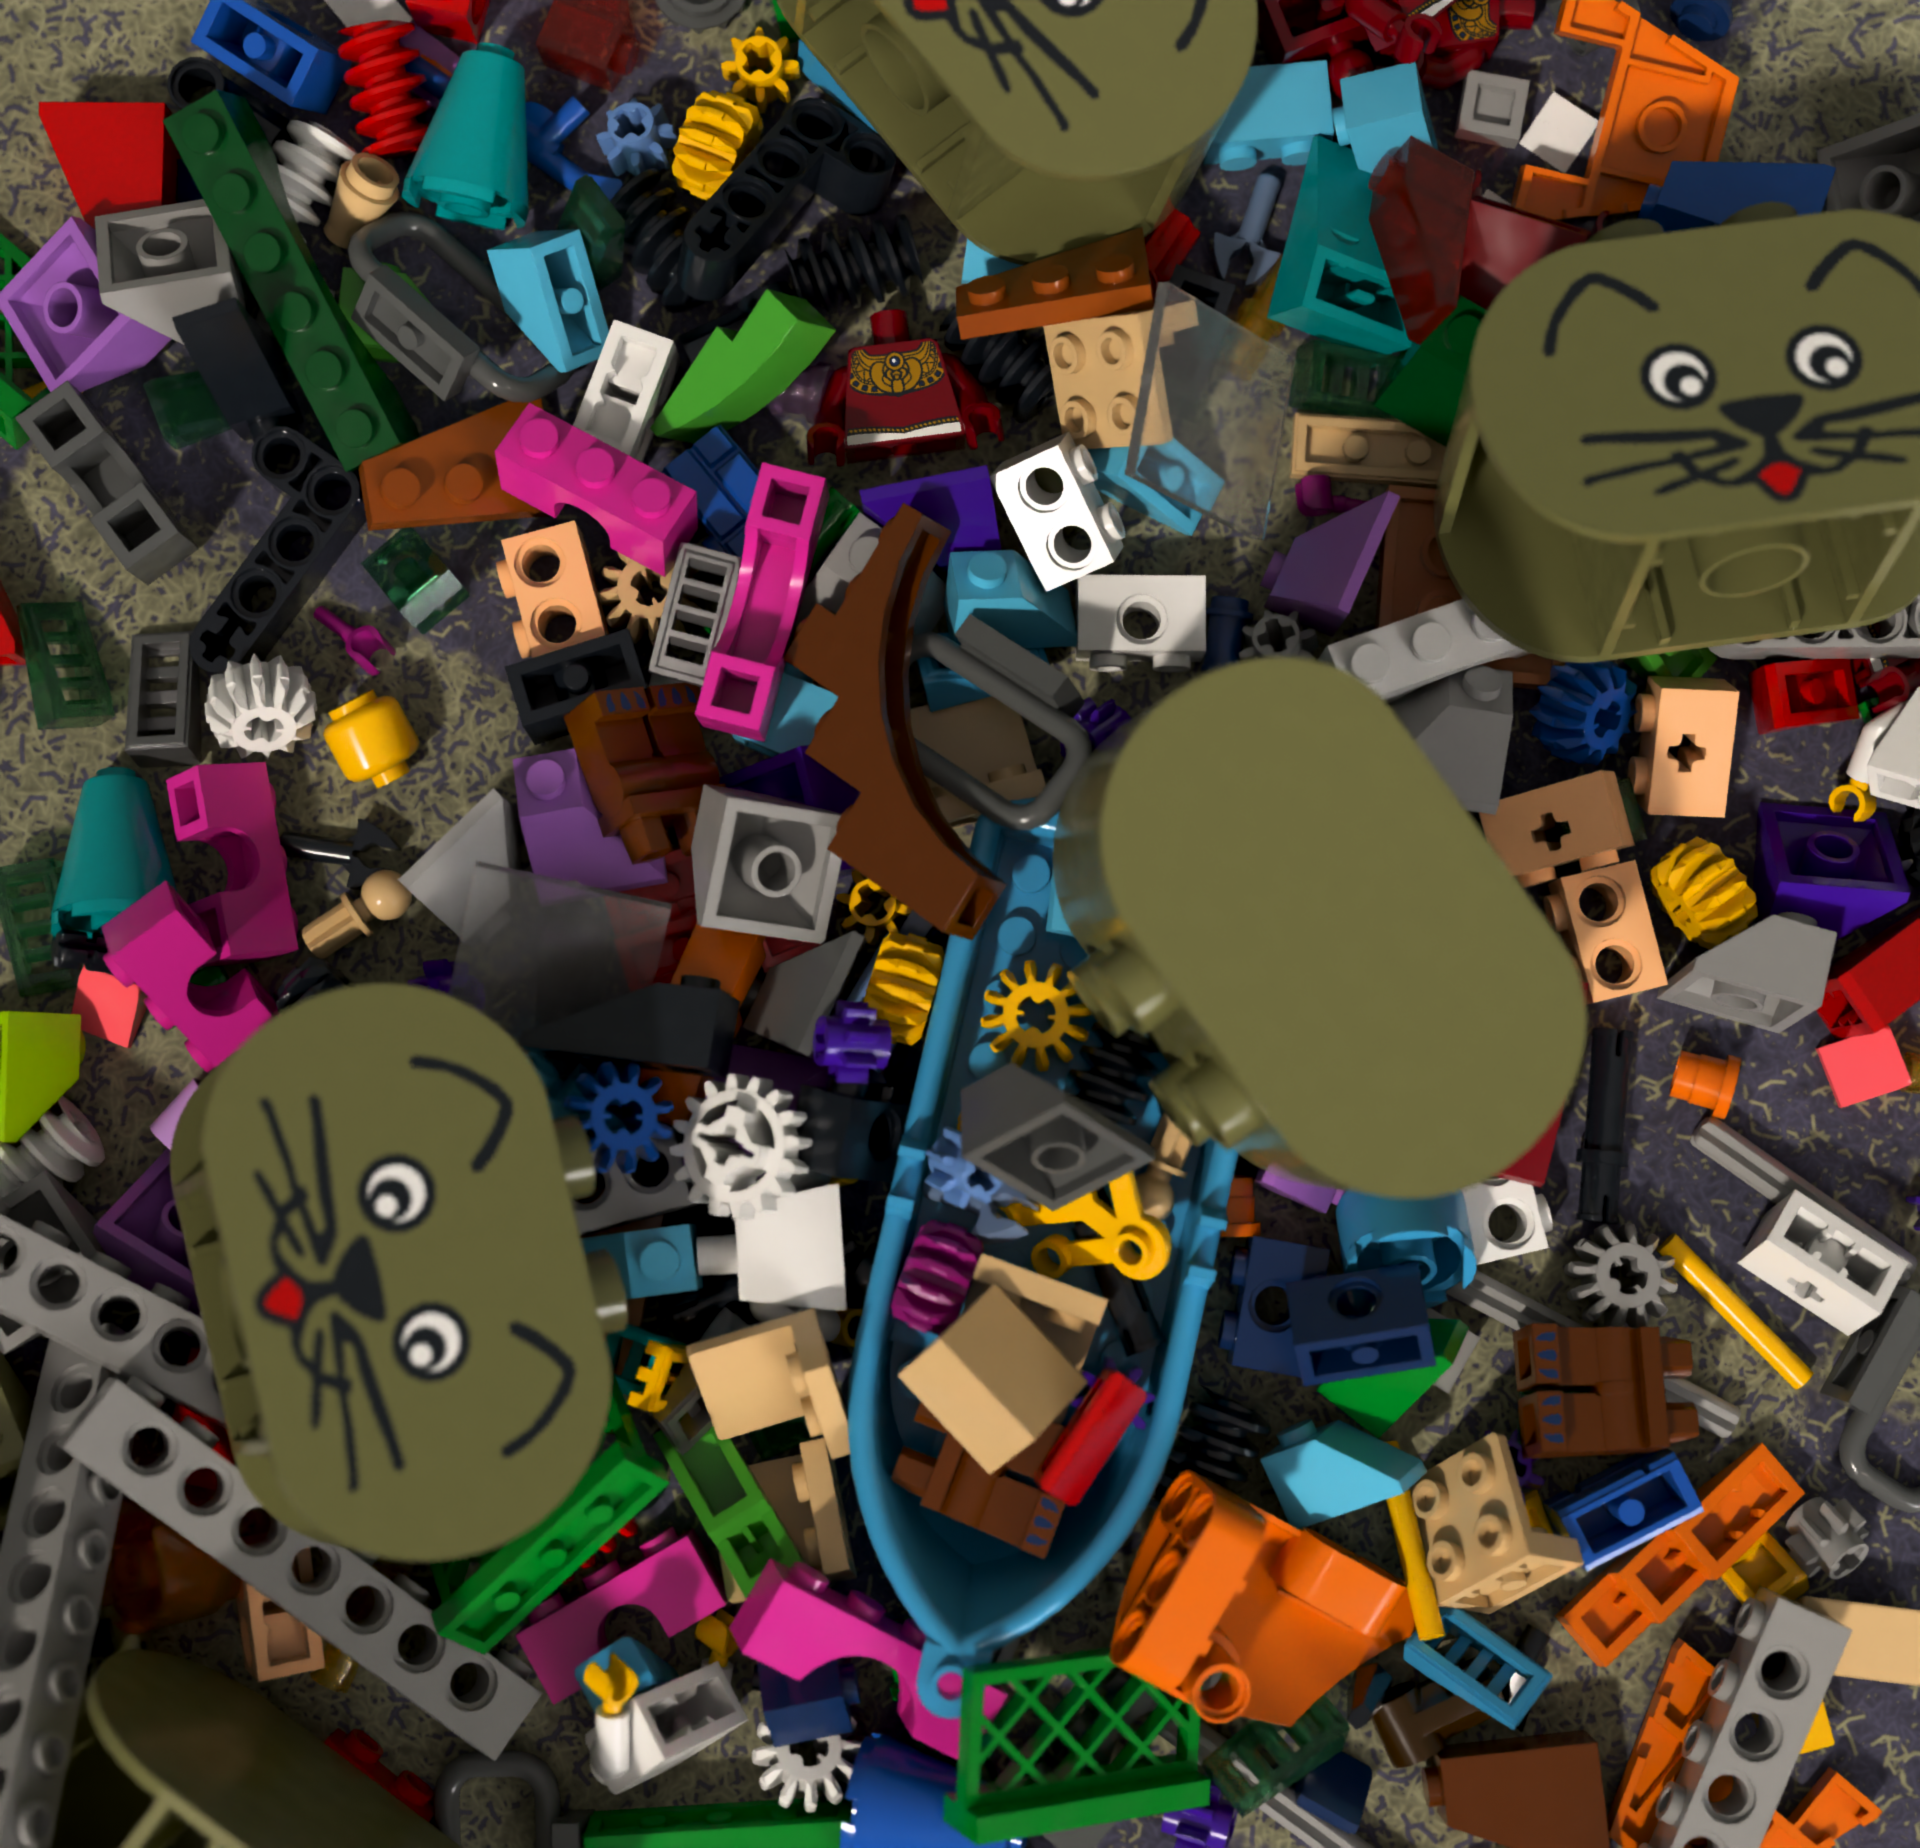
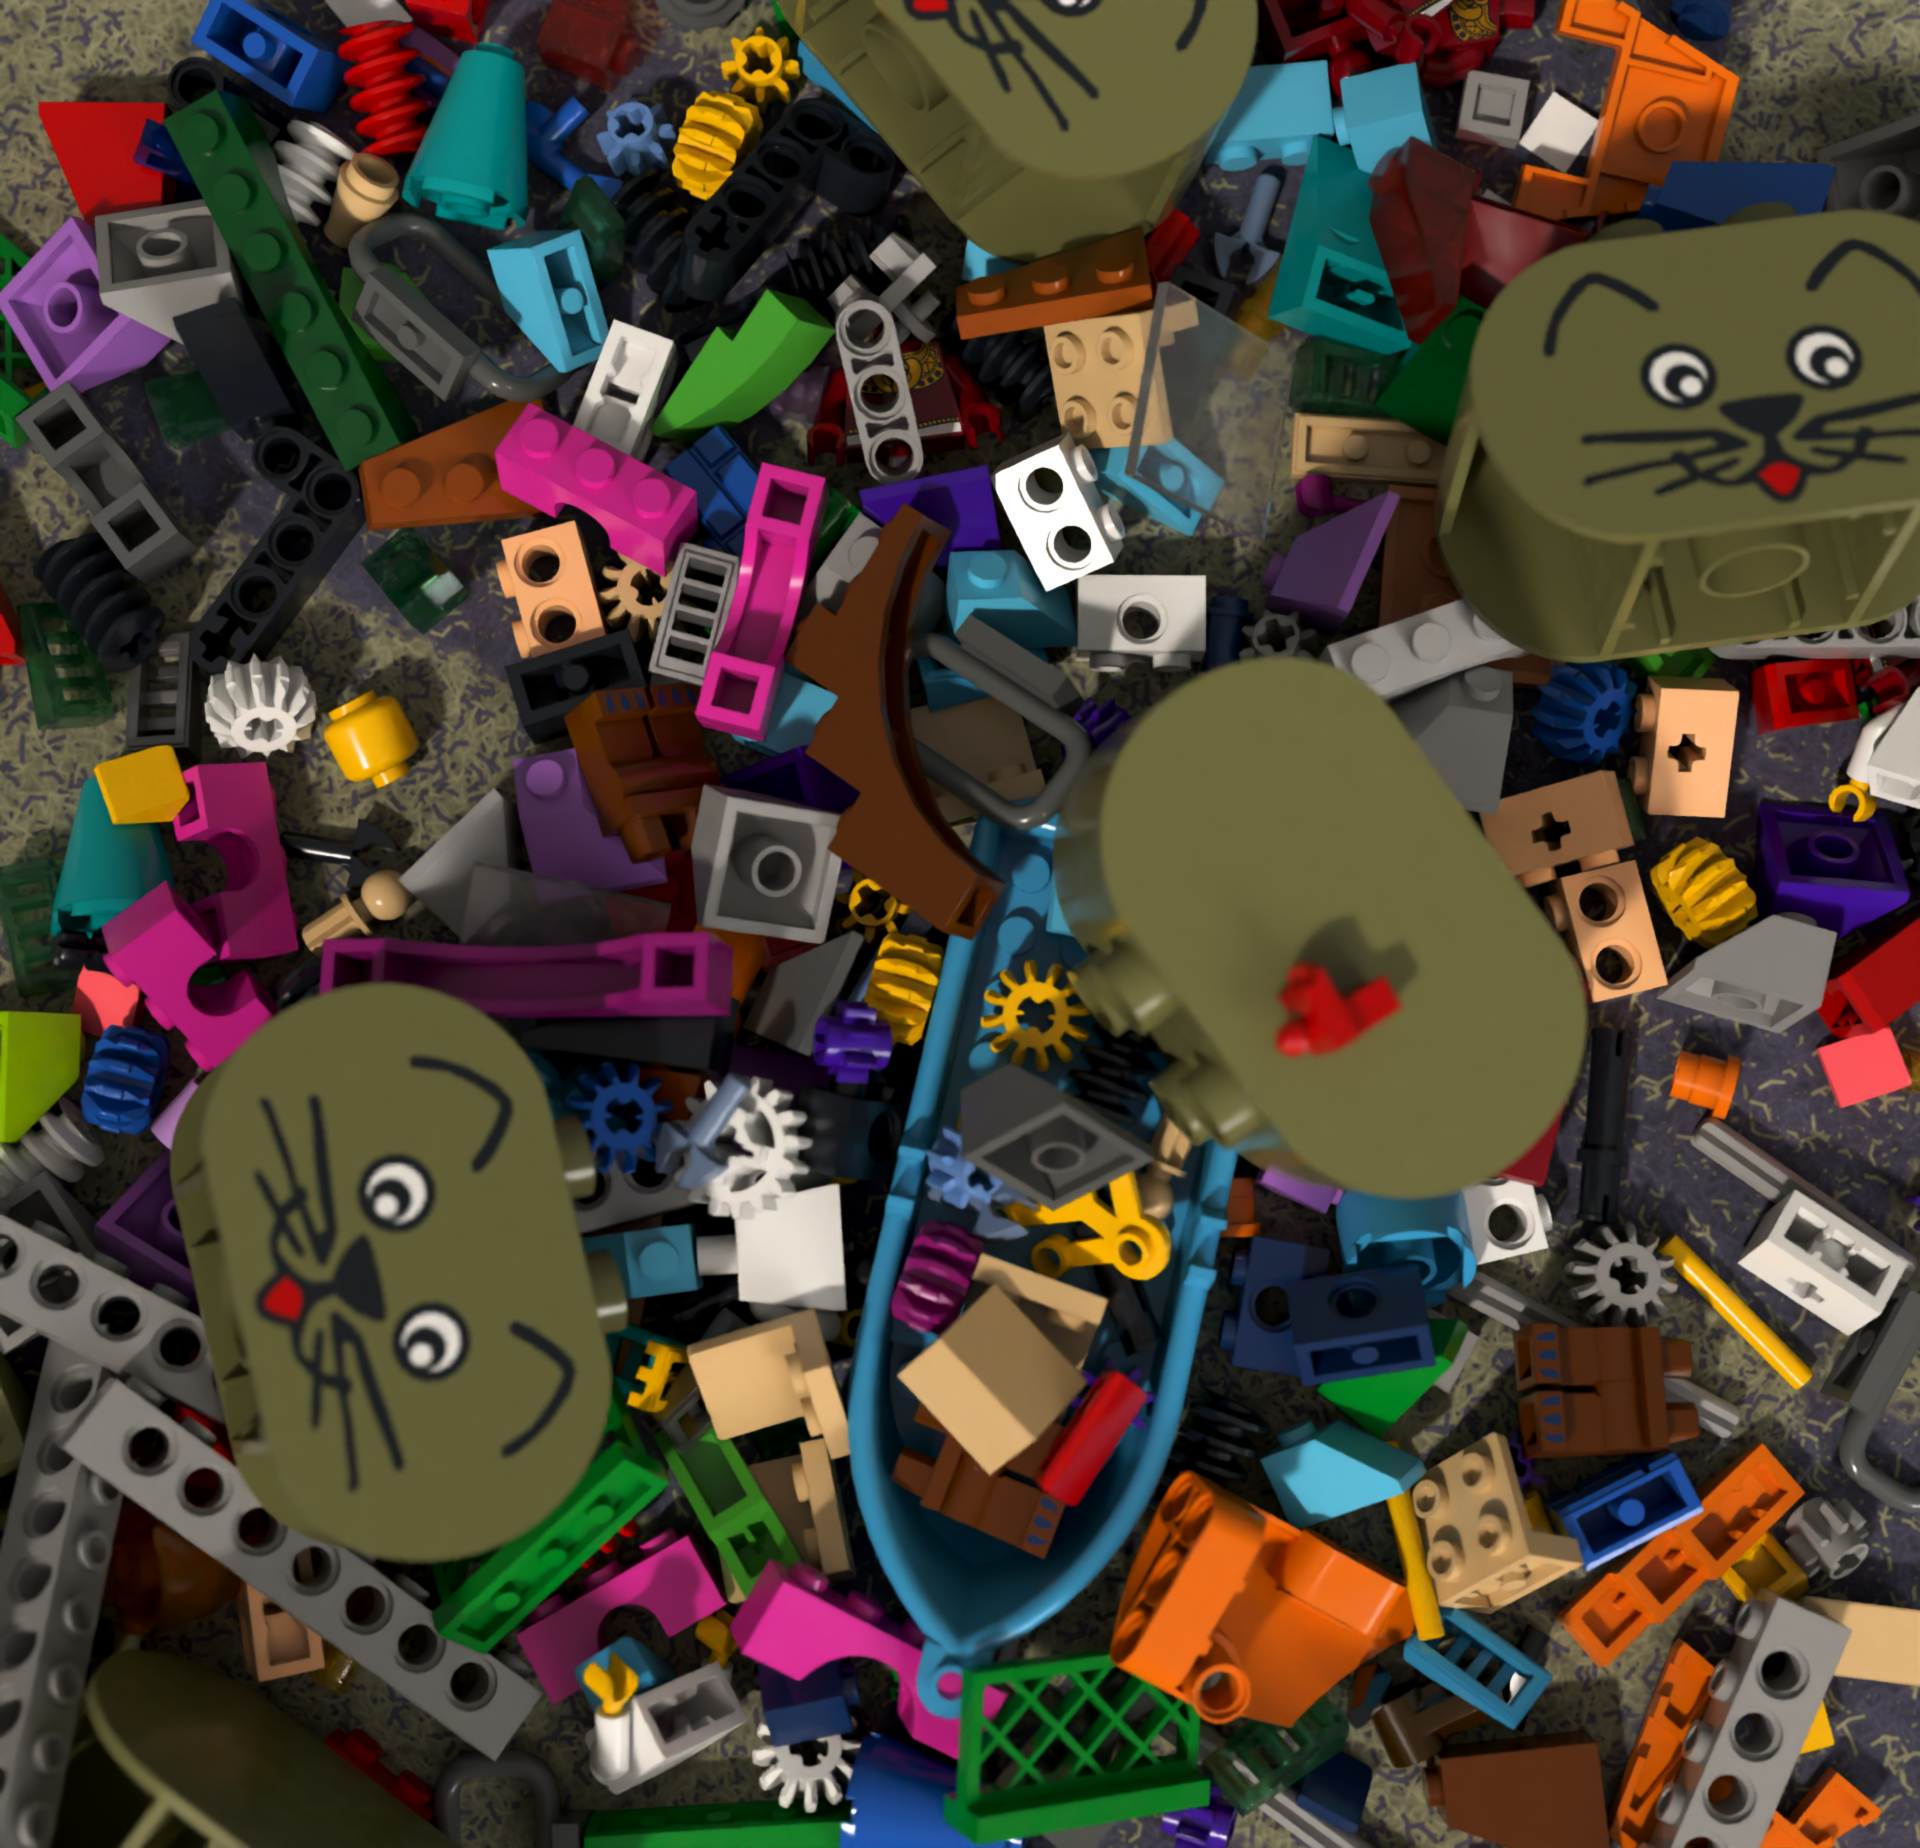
magenta hand [313,605,396,676] -> none
none -> black piece [32,532,165,673]
none -> blue gear [80,1025,171,1134]
none -> yellow slope [94,745,190,825]
none -> clear blue tile [132,118,195,184]
none -> magenta arch [319,932,733,1018]
none -> sand blue bar [655,1072,751,1189]
none -> light grey hips [827,231,942,345]
none -> light grey beam [836,292,923,485]
none -> red piece [1275,960,1403,1057]

